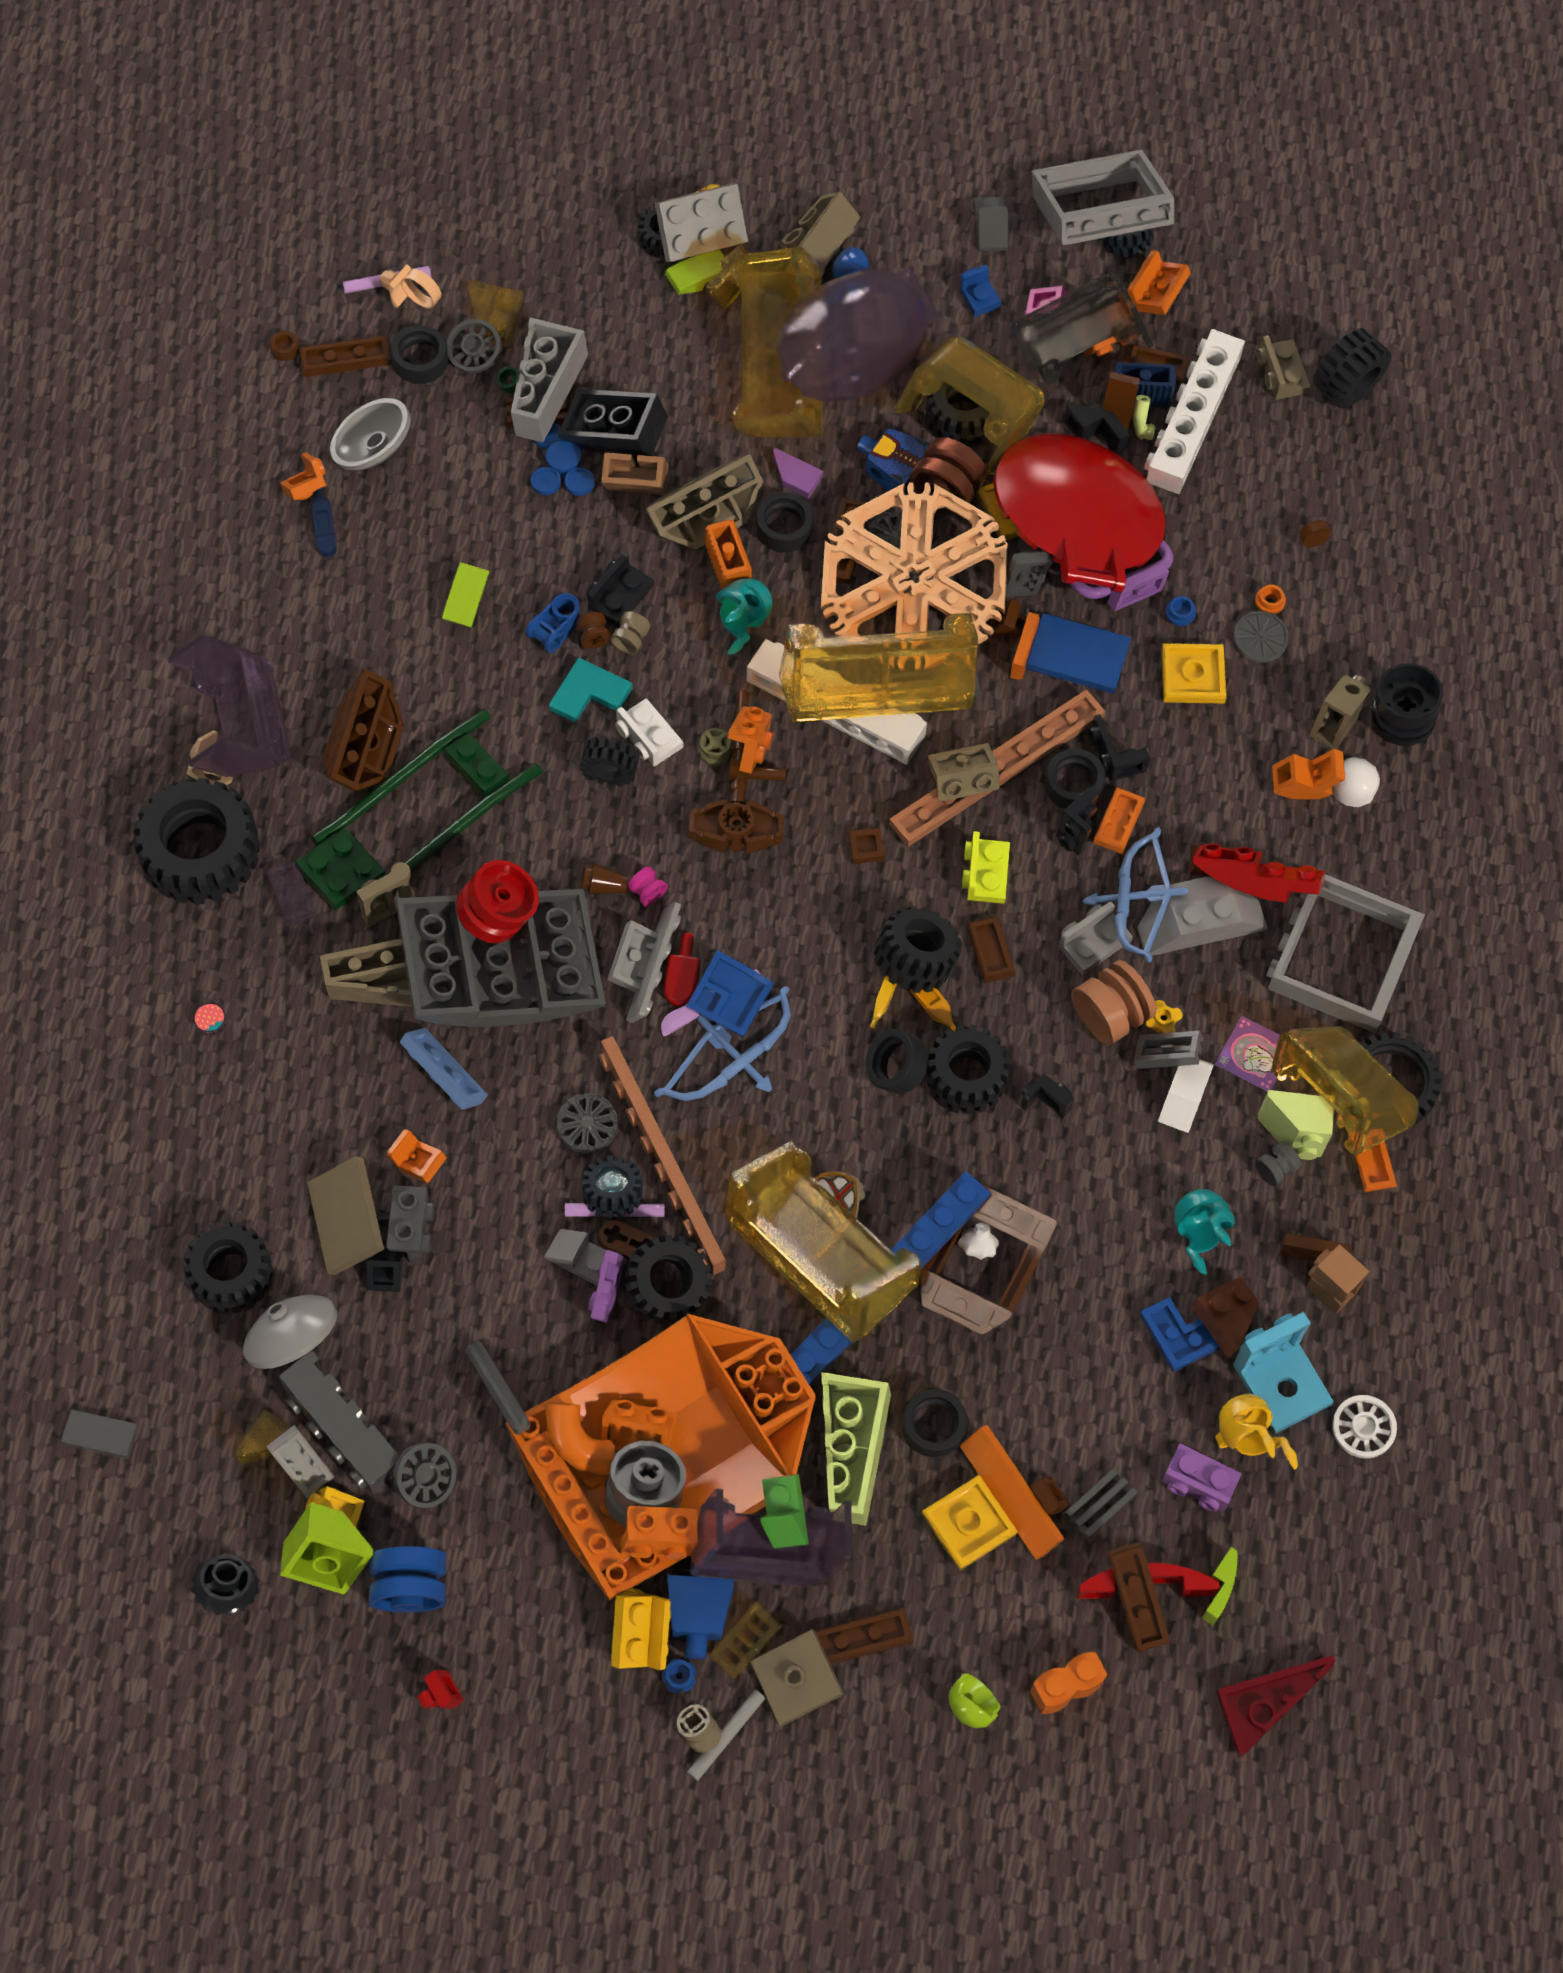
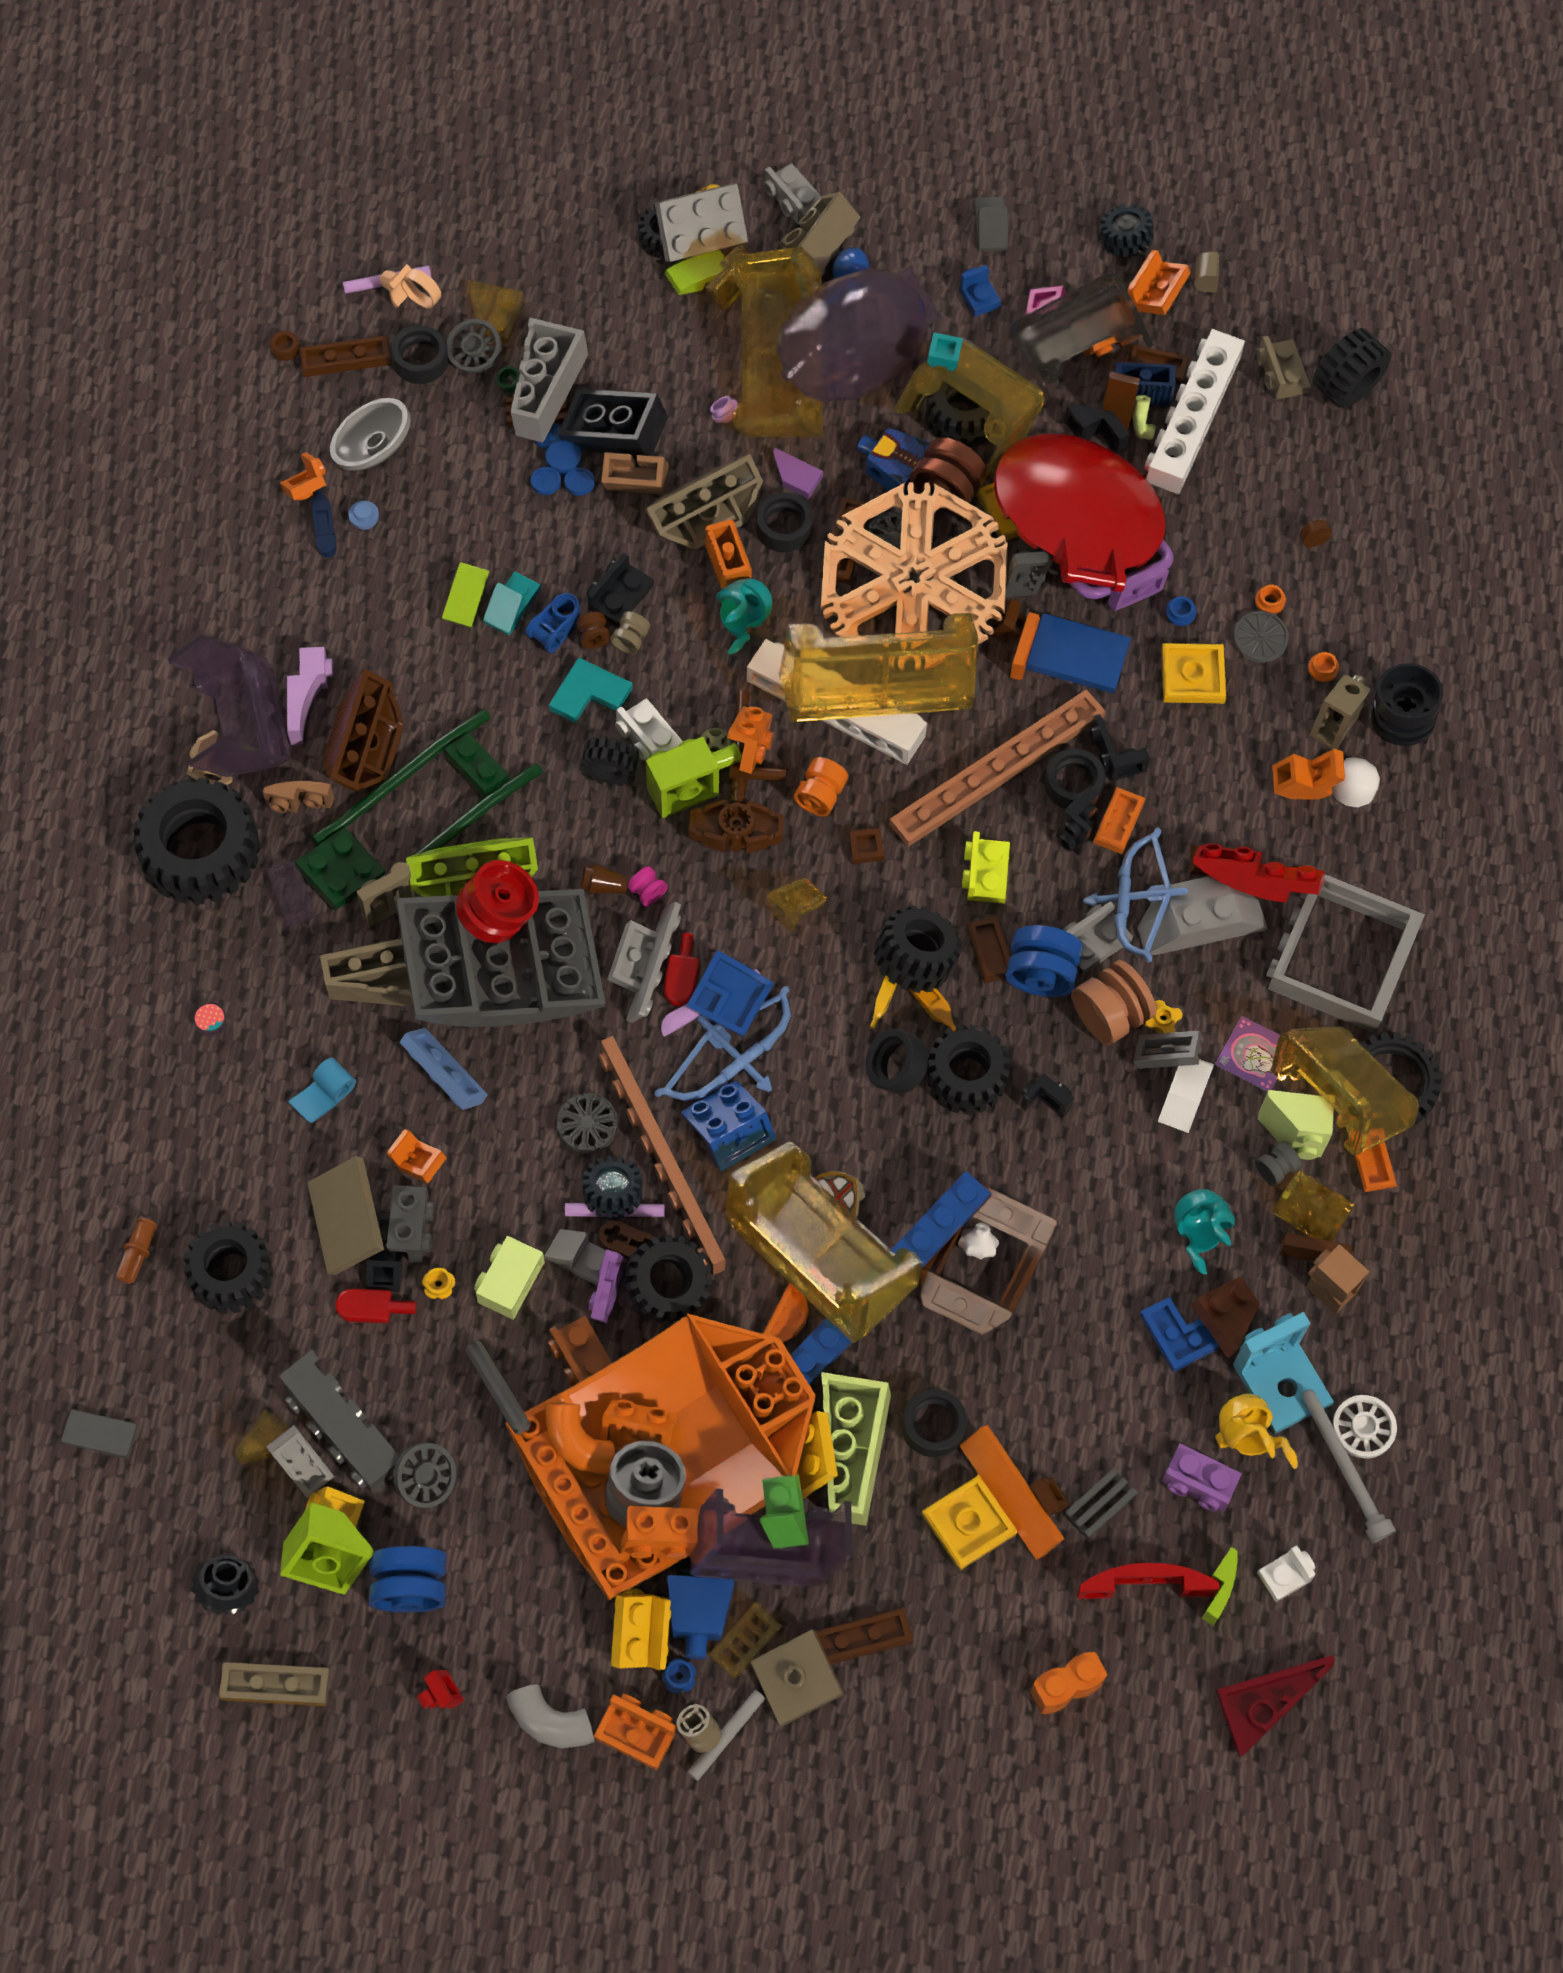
light grey dish [243,1295,337,1369] -> none
dark tan bracket [928,743,999,801] -> none
lime hair [949,1673,1001,1728] -> none
light grey window [1032,150,1174,246] -> none
reddish brown tile [1107,1541,1171,1652] -> none
none -> dark orange axle [116,1217,158,1284]
none -> dark tan plate [219,1662,330,1706]
none -> medium nougat slope [263,781,334,813]
none -> lavender slope [287,647,333,745]
none -> dark azure panel [289,1058,356,1123]
none -> red piece [335,1288,417,1324]
none -> medium blue plate [348,501,379,530]
none -> lime wedge [406,837,538,897]
none -> yellow plate [422,1268,455,1299]
none -> yellowish green brick [474,1236,545,1320]
none -> teal slope [483,571,541,636]
none -> light grey cylinder [506,1685,595,1748]
none -> dark orange bracket [547,1316,612,1387]
none -> orange bracket [594,1694,676,1771]
none -> lime brick [645,737,742,819]
none -> blue bracket [682,1081,777,1172]
none -> lavender plate [710,396,739,423]
none -> light grey bracket [763,163,821,224]
none -> orange tile [763,1281,809,1343]
none -> clear yellow slope [766,877,827,931]
none -> orange wheel [794,757,849,817]
none -> yellow plate [797,1411,838,1499]
none -> teal tile [927,332,963,371]
none -> blue wheel [1005,925,1083,997]
none -> dark tan brick [1194,252,1219,293]
none -> white bracket [1257,1545,1315,1602]
none -> clear yellow bracket [1273,1170,1355,1241]
none -> light grey piece [1302,1389,1396,1544]
none -> orange plate [1308,652,1339,682]

